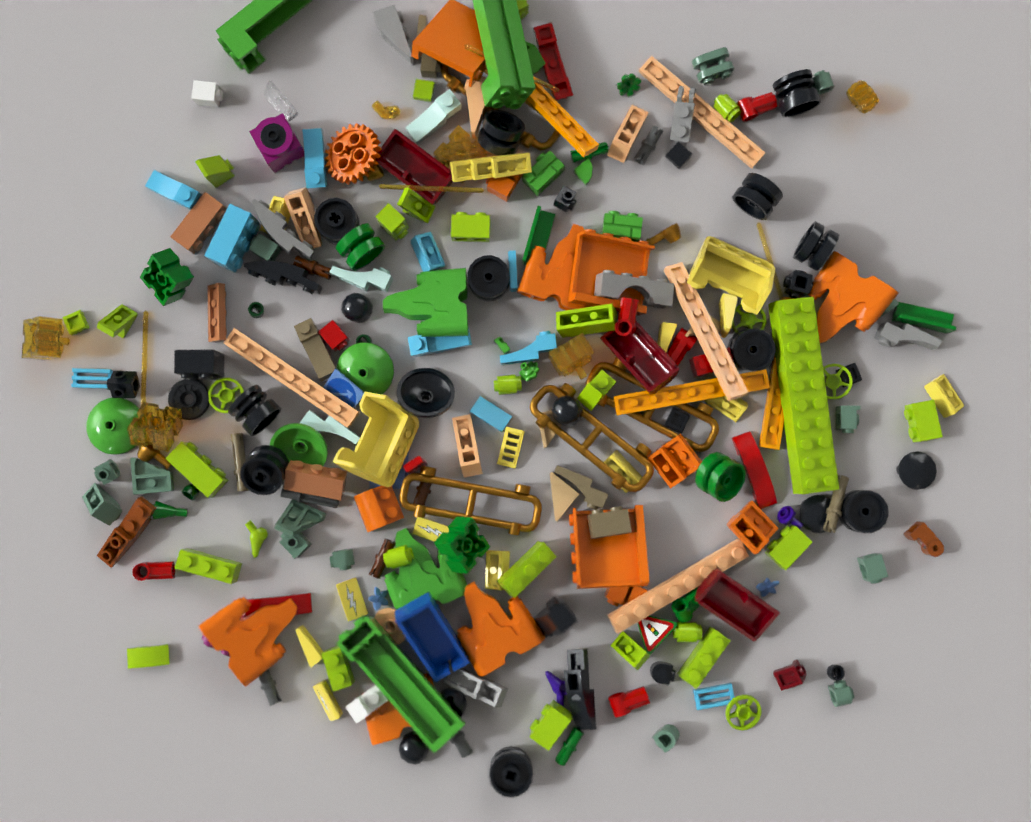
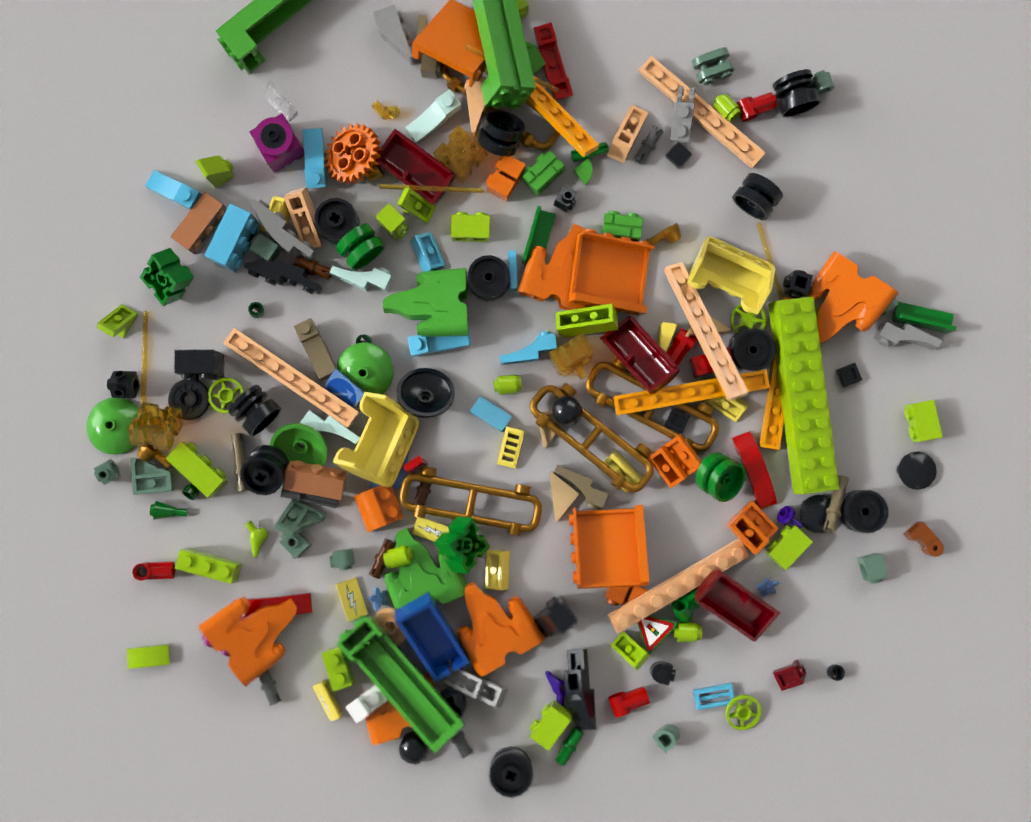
clear yellow brick [21,316,70,360] -> none
lime tile [62,310,89,335] -> none
medium azure tile [71,368,113,389] -> none
sand green slope [82,483,123,526] -> none
dark orange slope [97,496,156,568] -> none
white brick [191,80,223,108] -> none
nougat plate [207,283,227,343] -> none
light yellow slope [295,625,324,667] -> none
red brick [318,320,350,352] -> none
black hair [341,293,373,323] -> none
lime tile [413,79,435,102] -> none
light yellow slope [450,153,532,182] -> none
light nougat slope [452,414,483,478] -> none
bright green tile [494,336,510,355] -> none
lime brick [497,541,557,598] -> none
bright green plant [519,361,540,382] -> none
lime slope [577,370,617,411] -> none
dark tan brick [587,506,632,539] -> none
light grey arch [594,270,674,308] -> none
red piece [615,297,639,337] -> none
green plant [617,73,641,97] -> none
lime brick [677,626,730,689] -> none
light yellow slope [719,293,738,338] -> none
black wheel [793,221,840,271] -> none
lime wheel [823,364,853,400] -> none
sand green plate [828,680,854,707] -> none
sand green brick [836,405,861,433] -> none
clear yellow gear [846,80,879,114] -> none
light yellow slope [924,374,964,418] -> none

